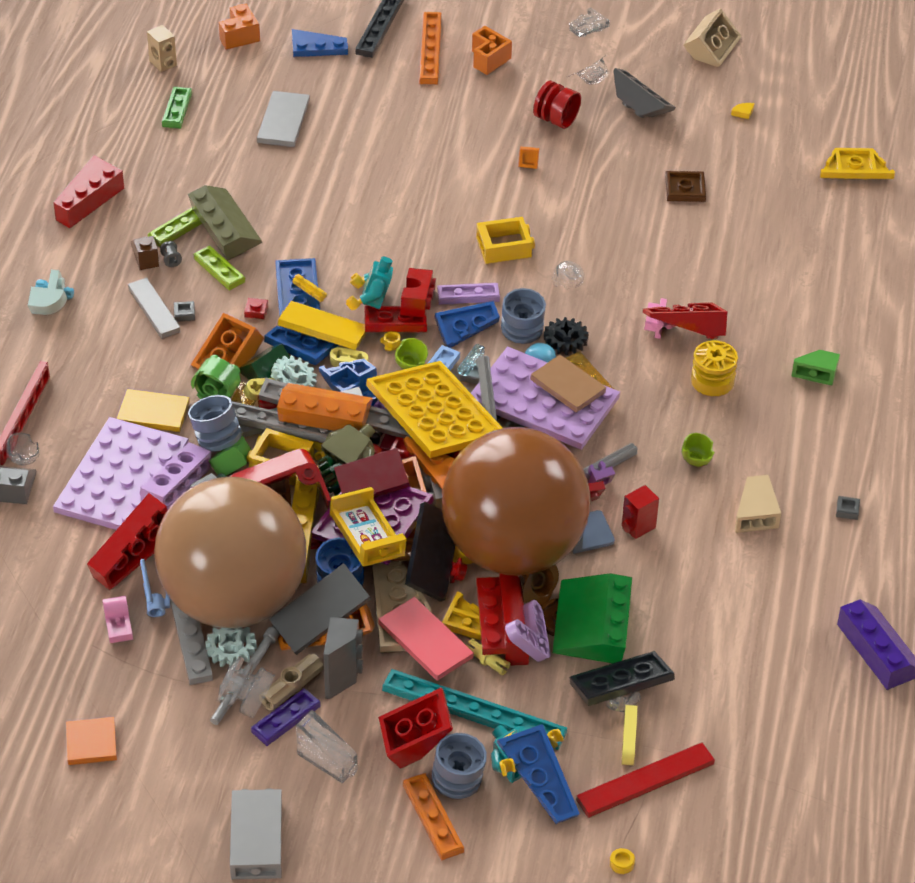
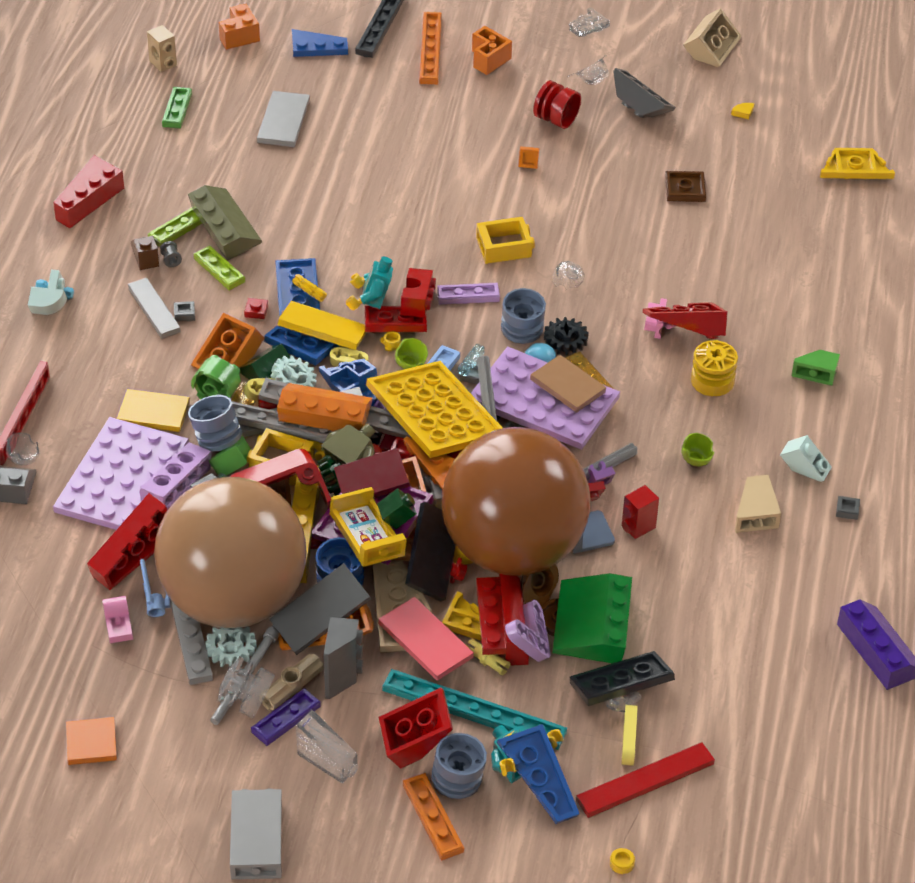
blue wing [434,301,500,348] -> none
none -> dark green brick [377,488,417,529]
none -> light aqua slope [780,435,832,482]

